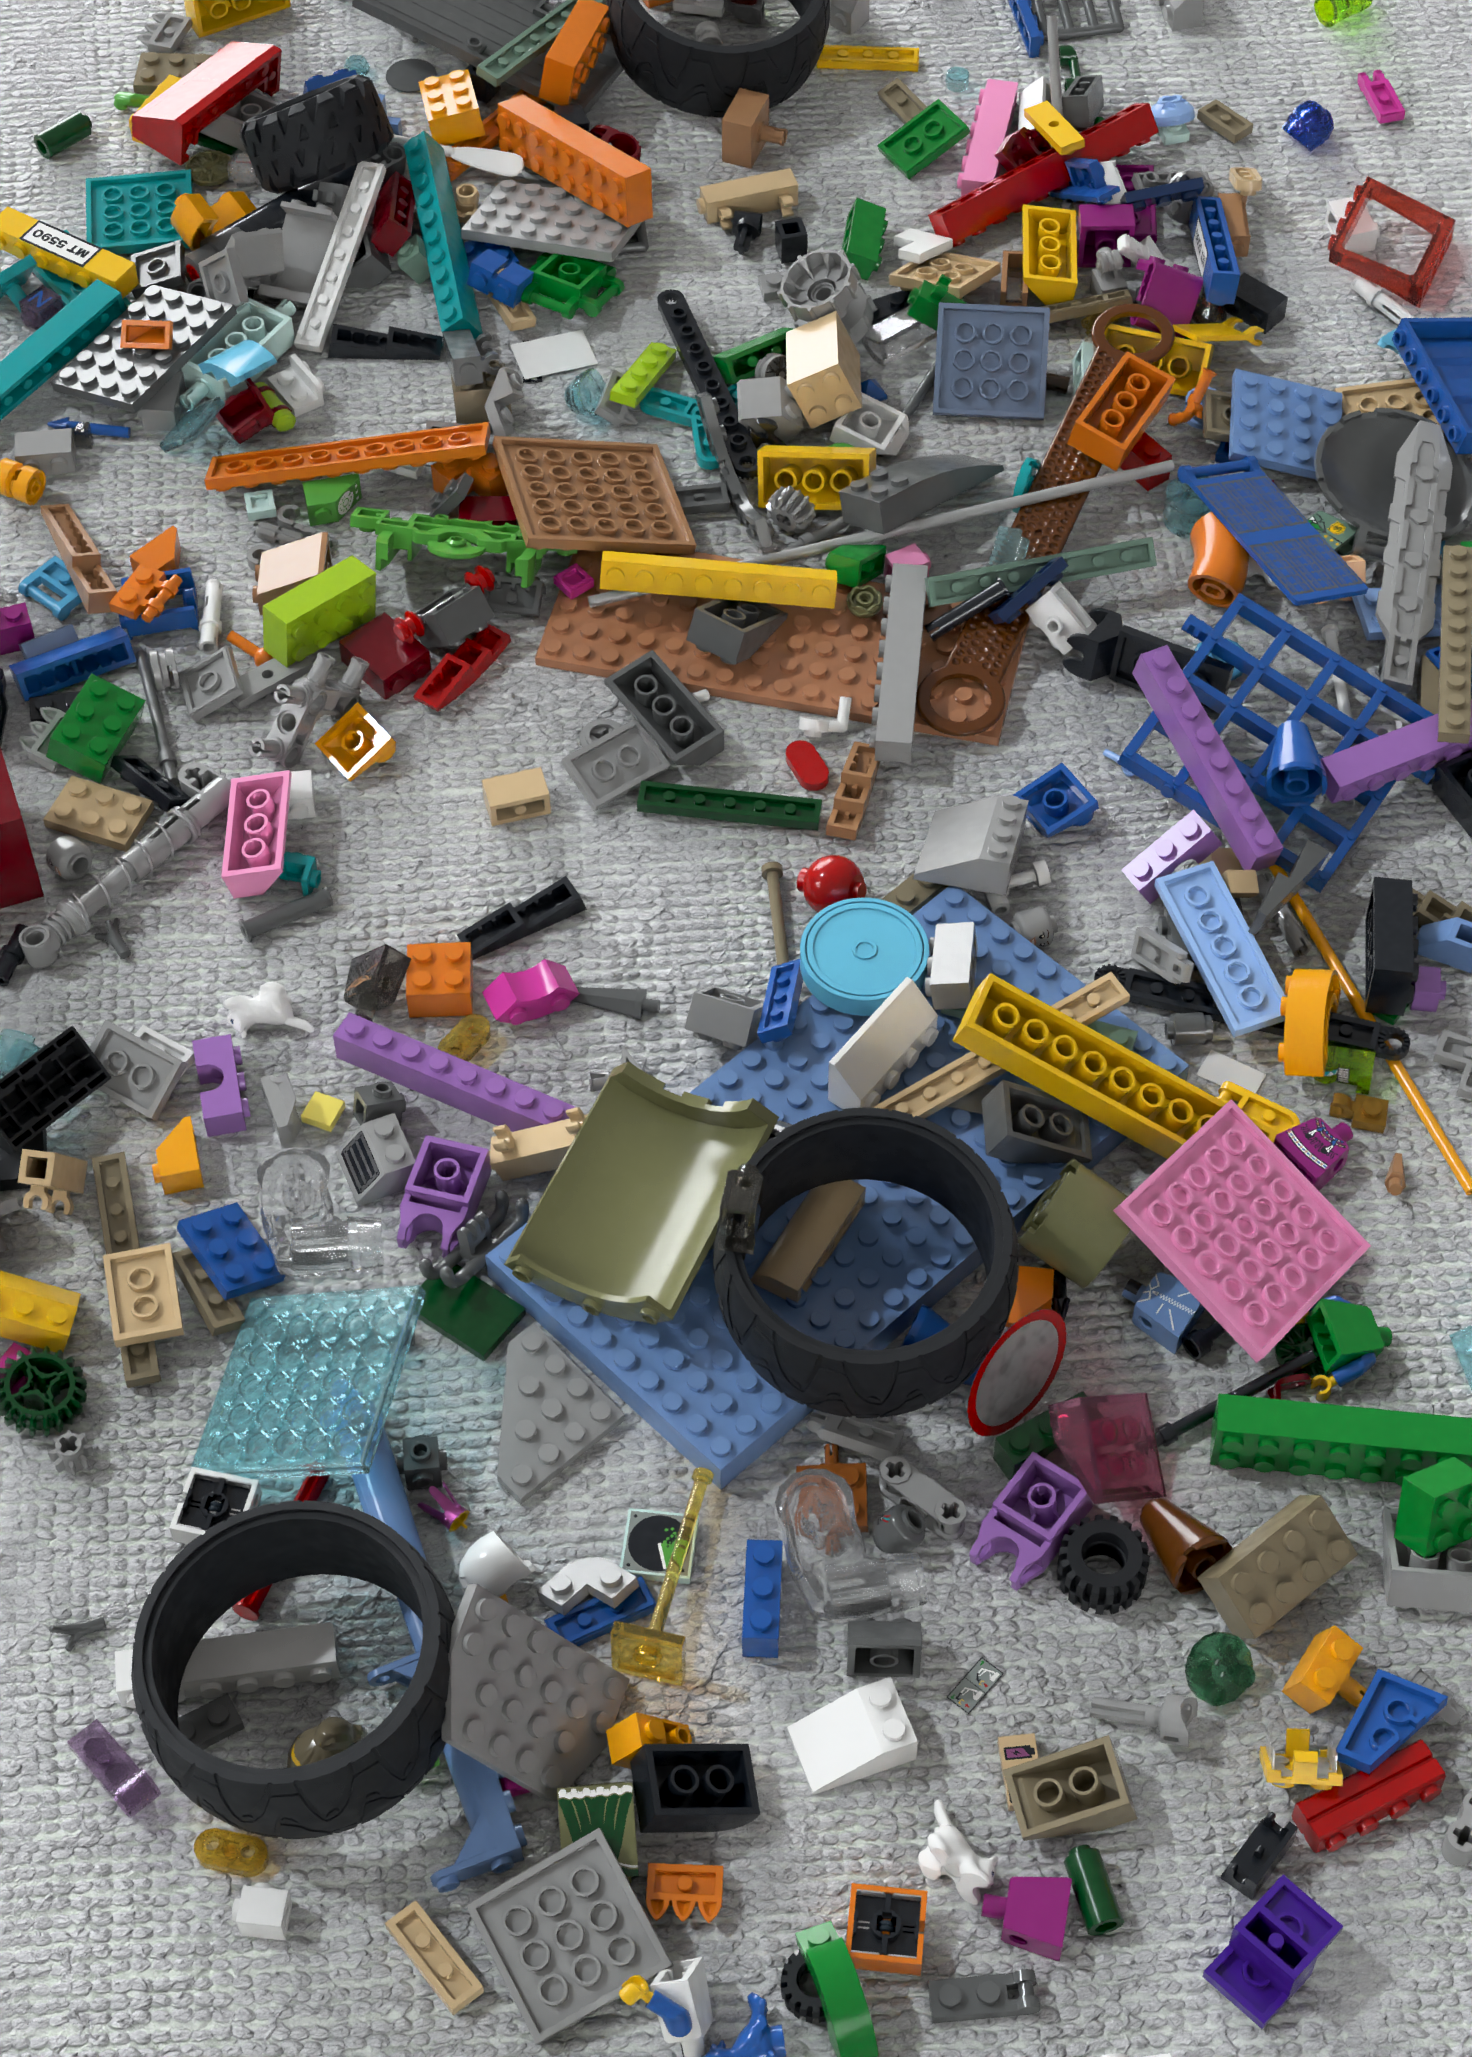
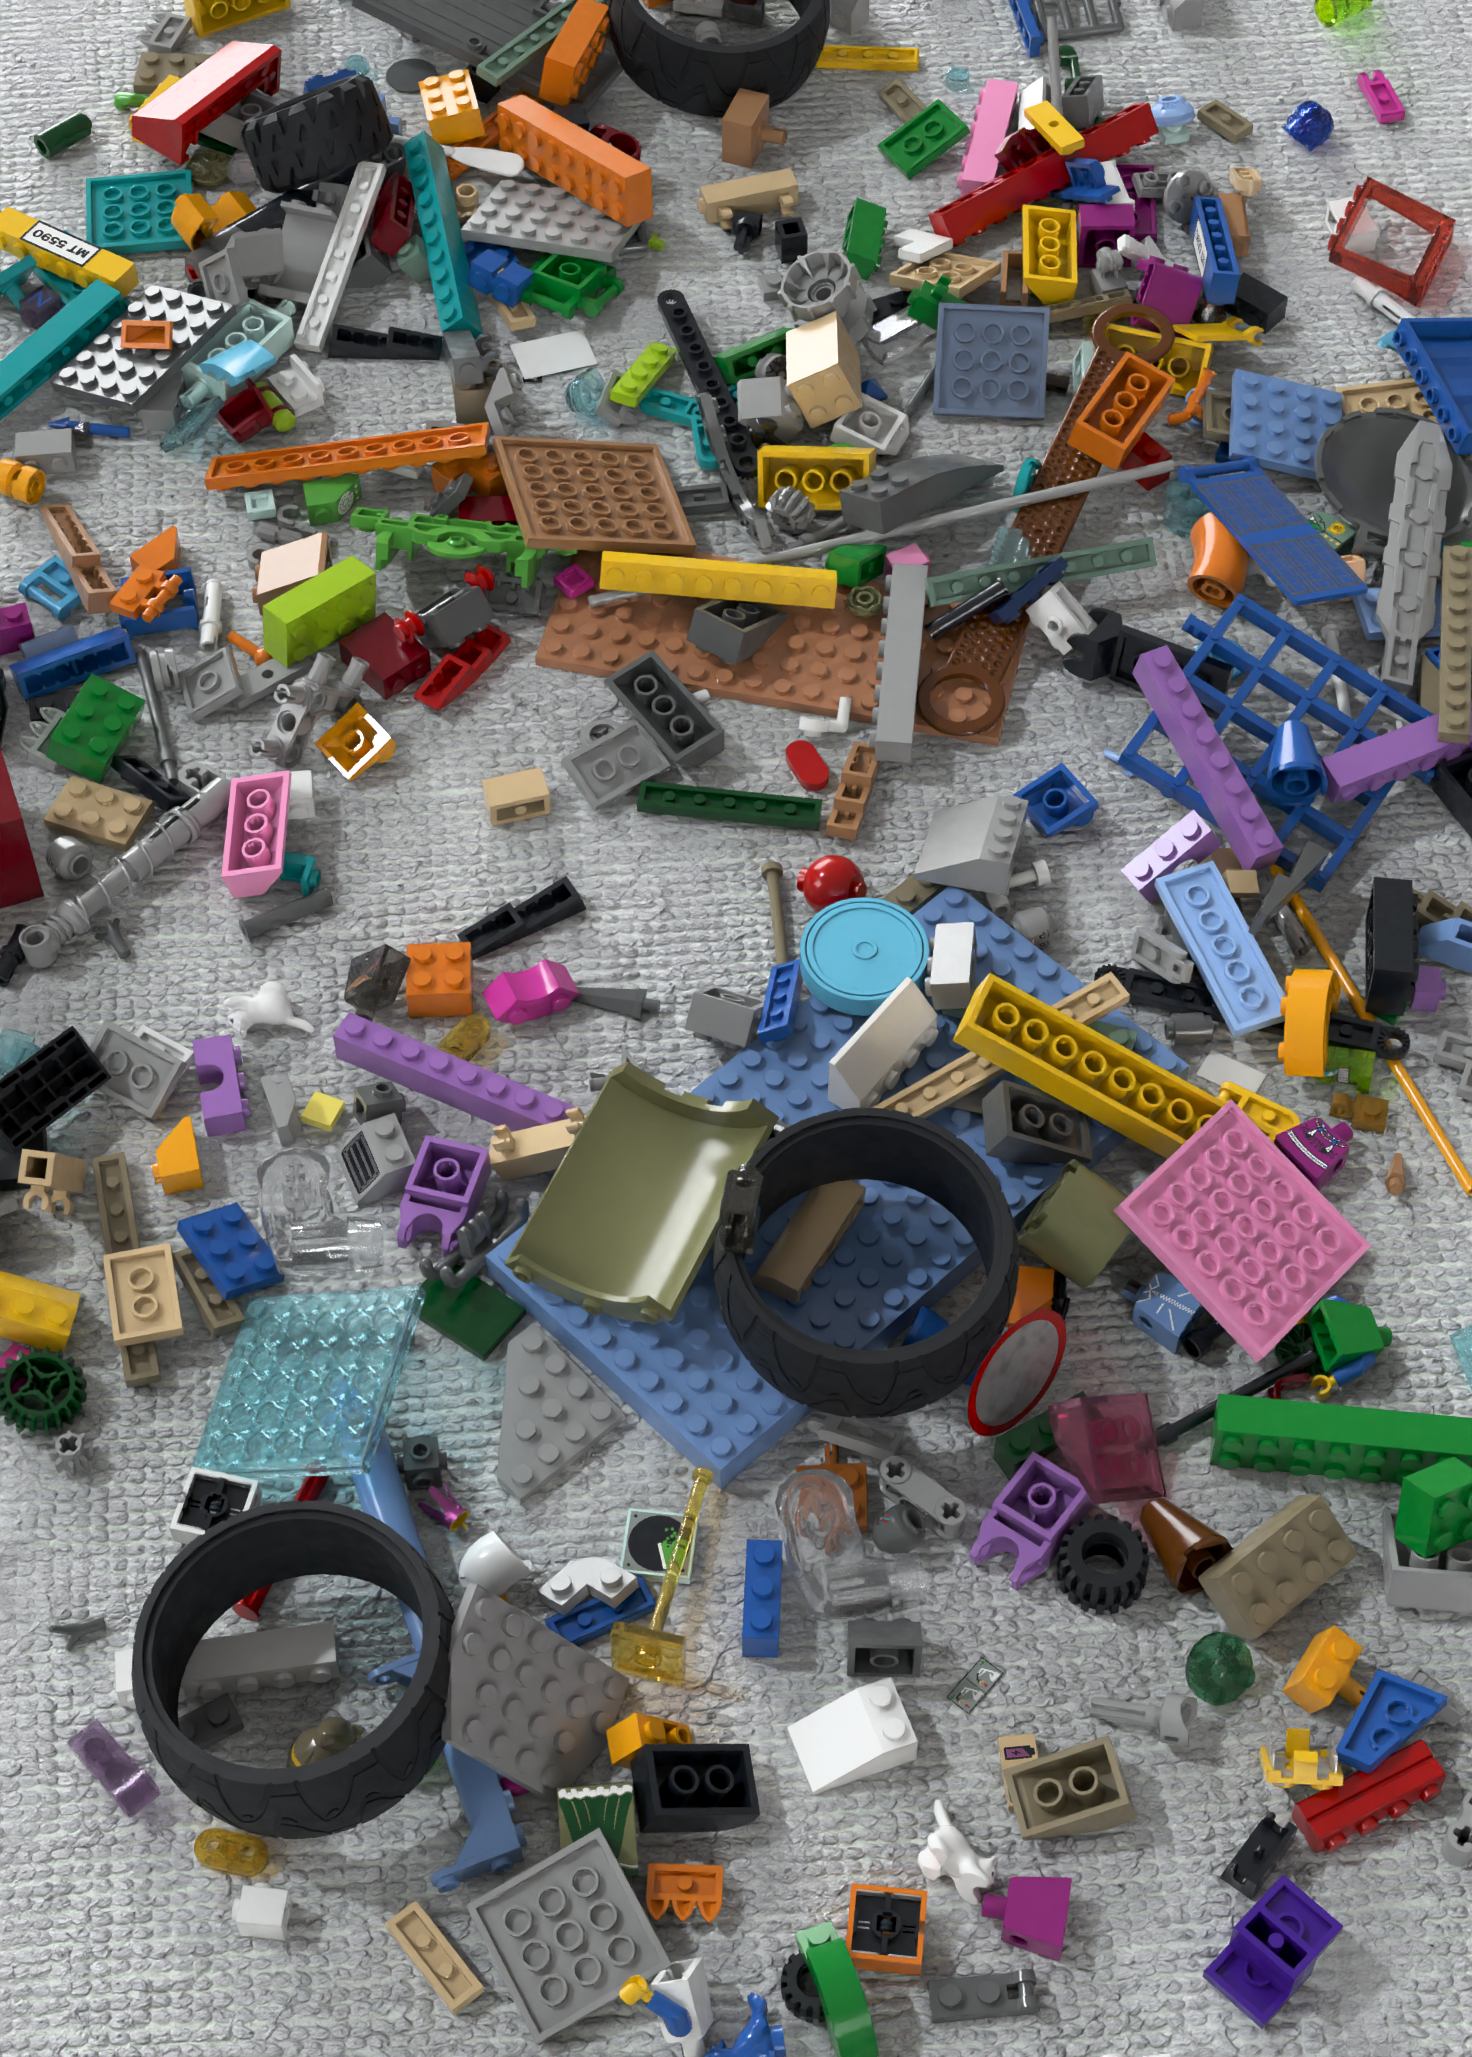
dark grey plate [131,240,185,299] -> none
dark green brick [1064,1844,1124,1936] -> none
dark blue plate [1120,177,1205,212] -> none
none -> lime piece [647,232,665,251]

